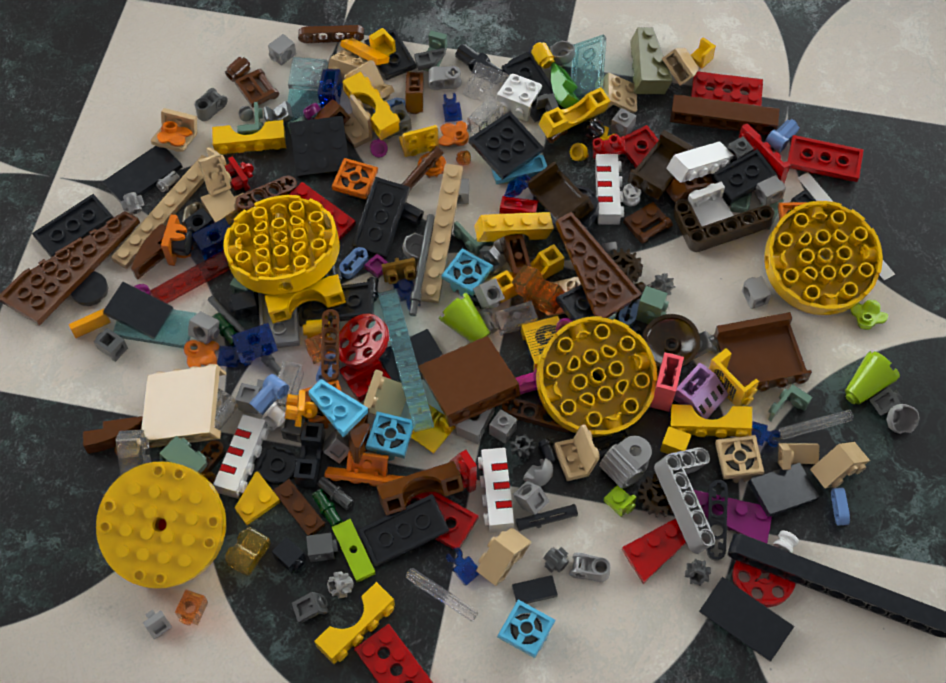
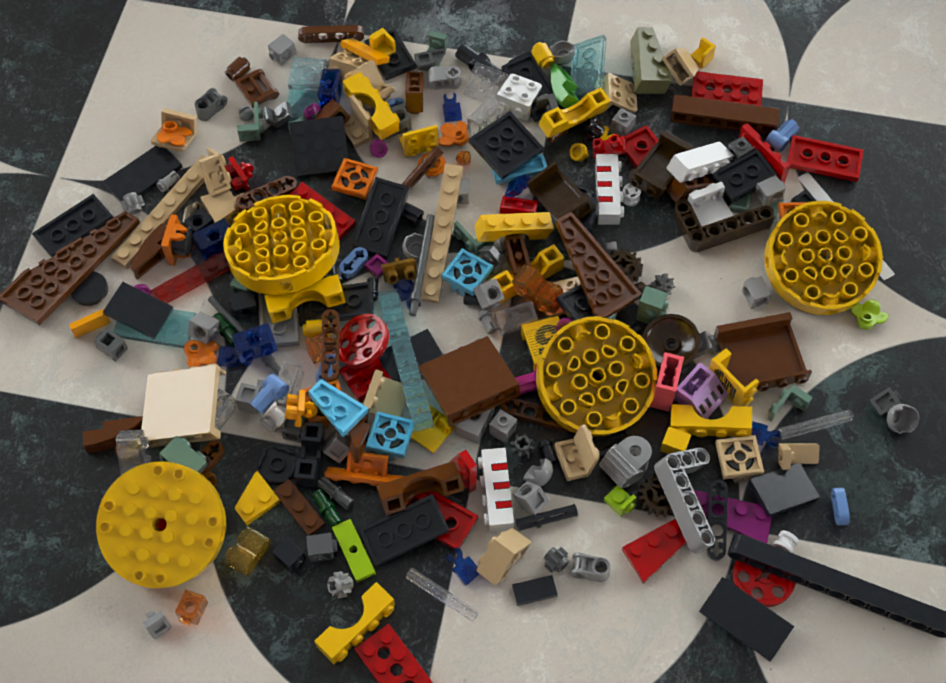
yellow arch [212,120,286,155] -> none
white brick [213,414,269,499] -> none
dark grey bracket [292,592,329,623] -> none
lime cone [439,293,490,343] -> none
medium azure piece [497,600,555,658] -> none
medium blue beam [618,299,640,327] -> none
reddish brown plate [623,202,673,244] -> none
dark grey gear [685,559,711,586] -> none
tan brick [810,442,870,488] -> none
lime cone [845,351,900,404] -> none

